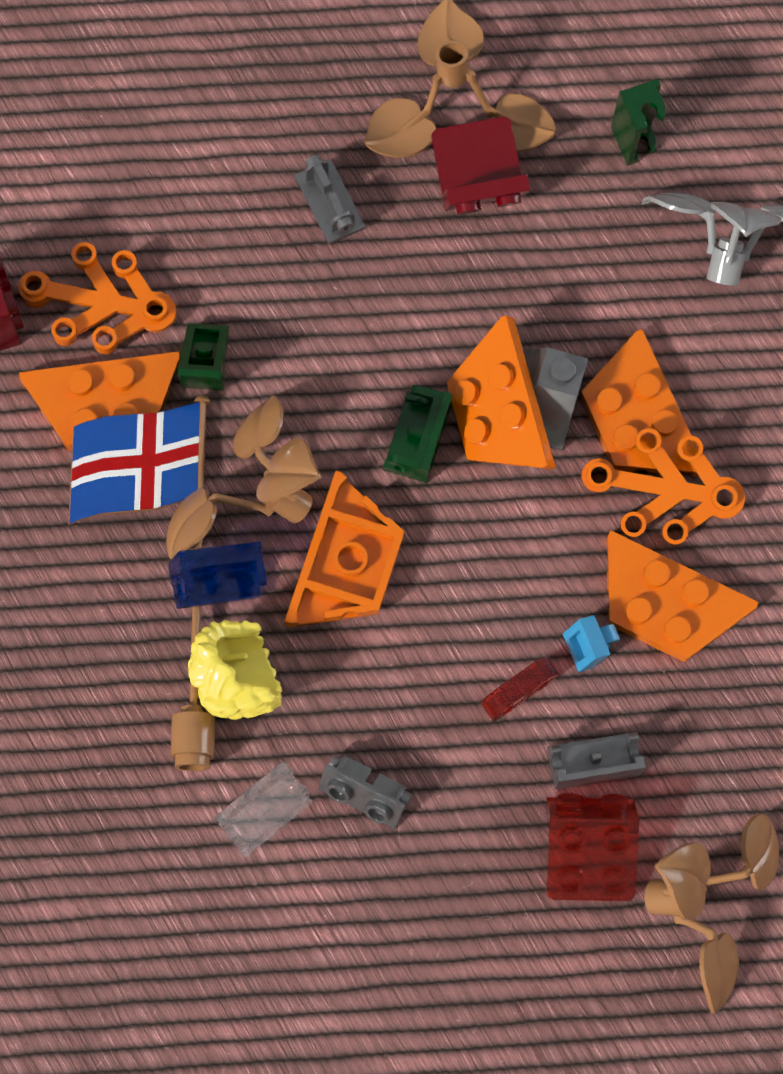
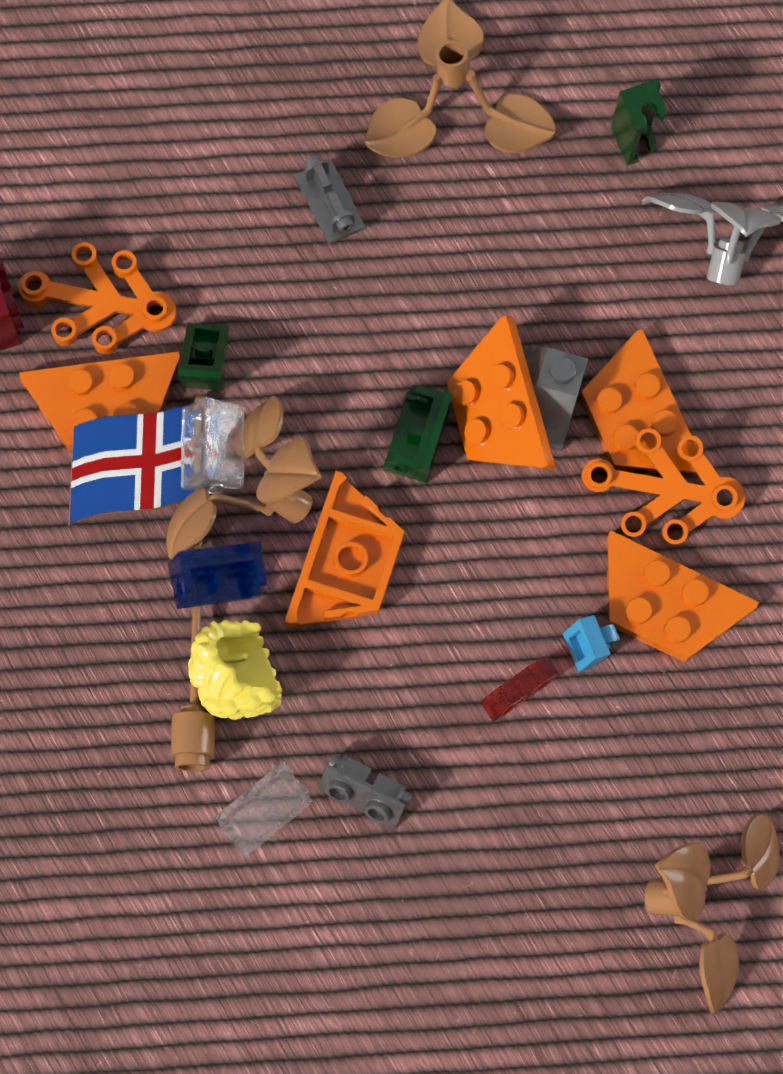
dark red bracket [431,116,530,215] -> none
clear red bracket [546,793,639,901] -> none
flat silver hinge [547,732,646,790] -> none
none -> clear hinge [181,397,244,494]

